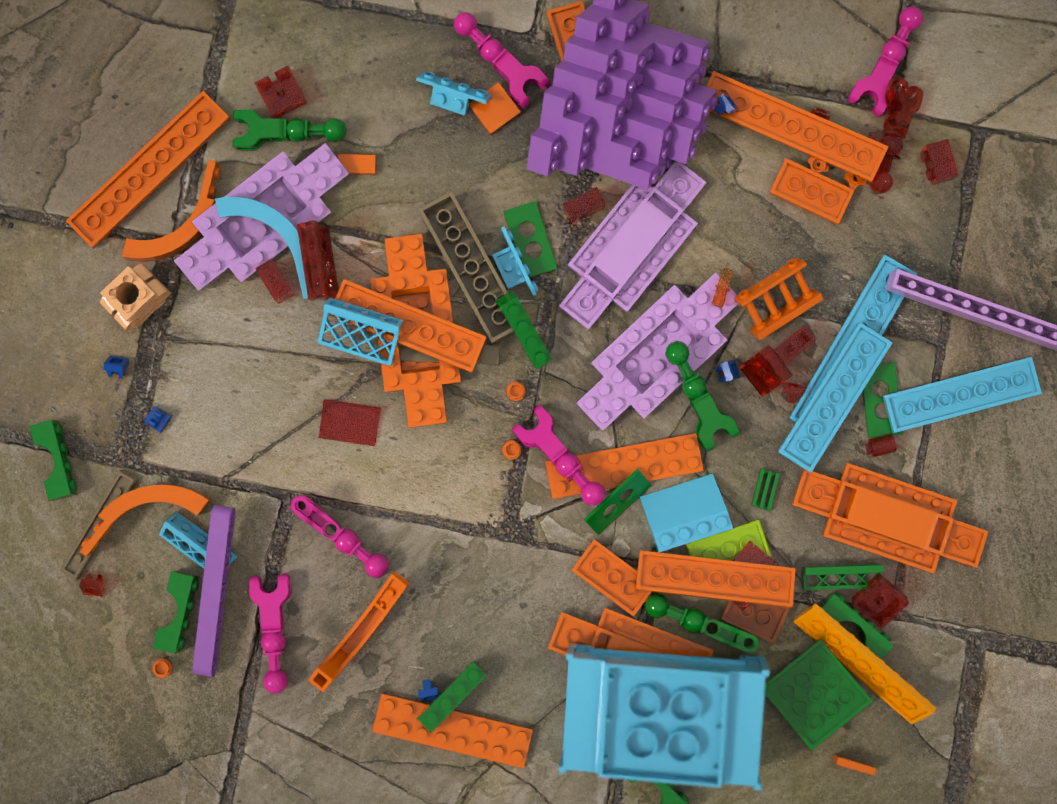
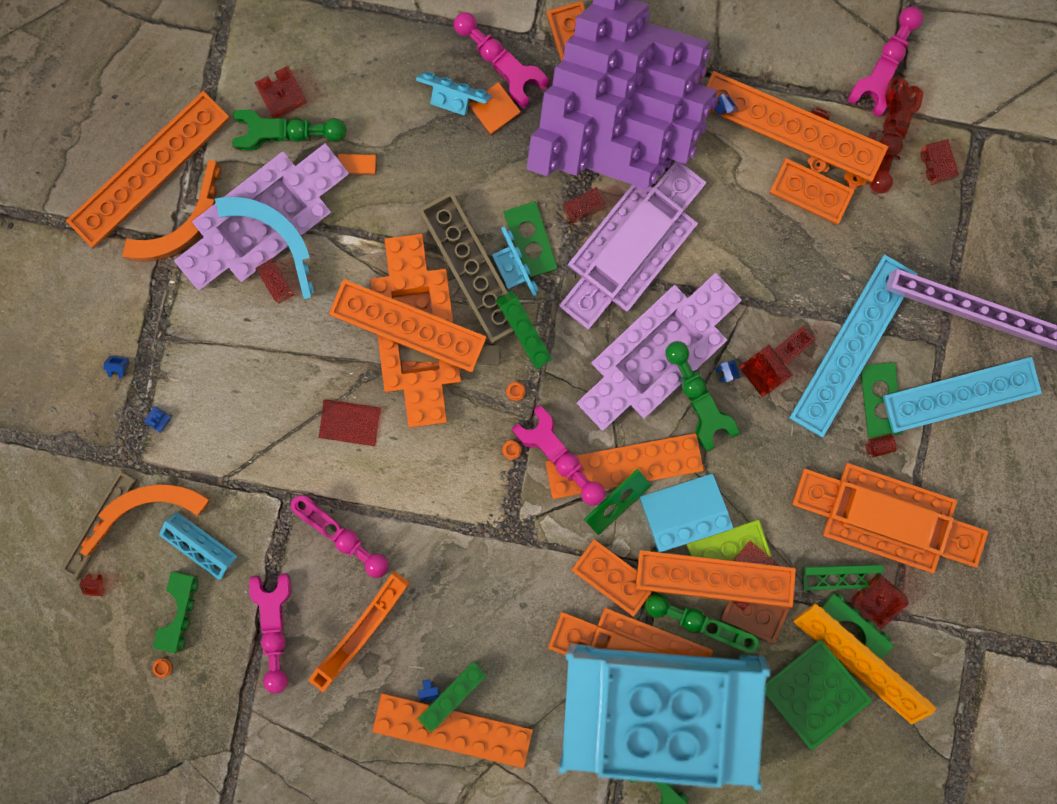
green arch [29,420,77,501] -> none
light nougat piece [100,264,171,332] -> none
medium lavender beam [193,505,236,677] -> none
clear red fence [297,220,339,301] -> none
medium azure fence [317,298,404,366] -> none
clear orange axle [711,268,733,308] -> none
orange fence [733,257,824,341] -> none
green tile [751,469,780,511] -> none
medium azure plate [777,322,893,473] -> none
clear red tile [782,381,804,404] -> none
orange tile [833,754,876,775] -> none

